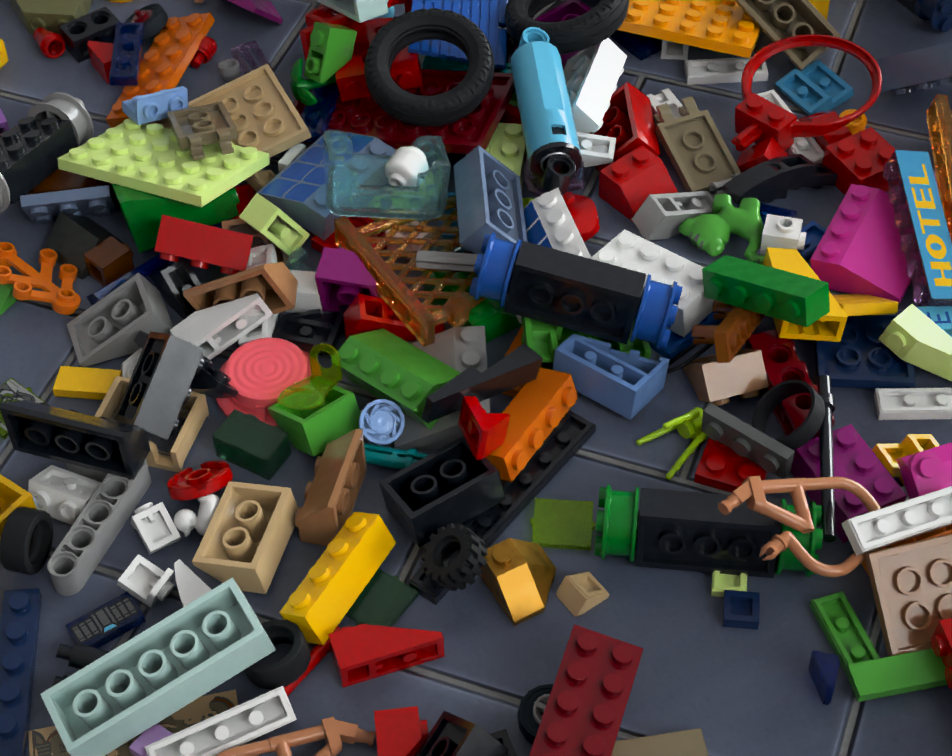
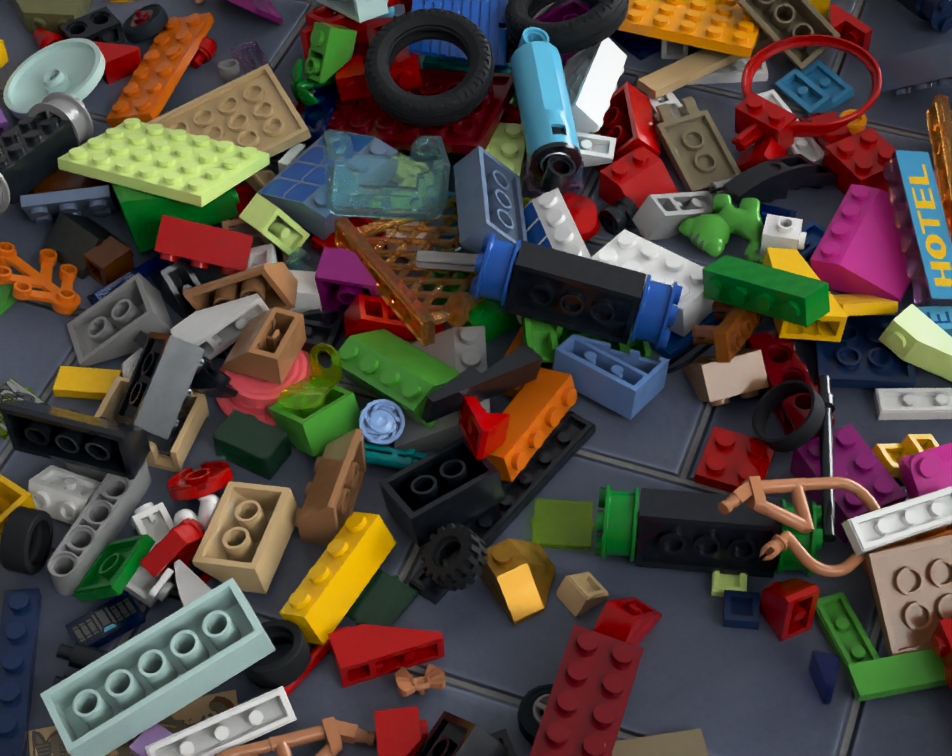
clear blue tile [109,23,144,86] -> none
light blue bracket [122,86,188,125] -> none
dark tan tile [167,102,238,161] -> none
white head [384,146,429,191] -> none
lime plant [636,407,708,480] -> none
dark grey plate [701,403,795,479] -> none
none -> light aqua dish [3,38,106,119]
none -> green tile [73,534,155,602]
none -> red piece [139,518,212,583]
none -> medium nougat slope [222,307,307,385]
none -> nougat piece [394,664,446,697]
none -> red slope [592,596,662,646]
none -> black wheel [599,196,639,236]
none -> tan tile [637,30,773,100]
none -> red slope [760,578,820,642]
none -> red slope [828,4,873,51]

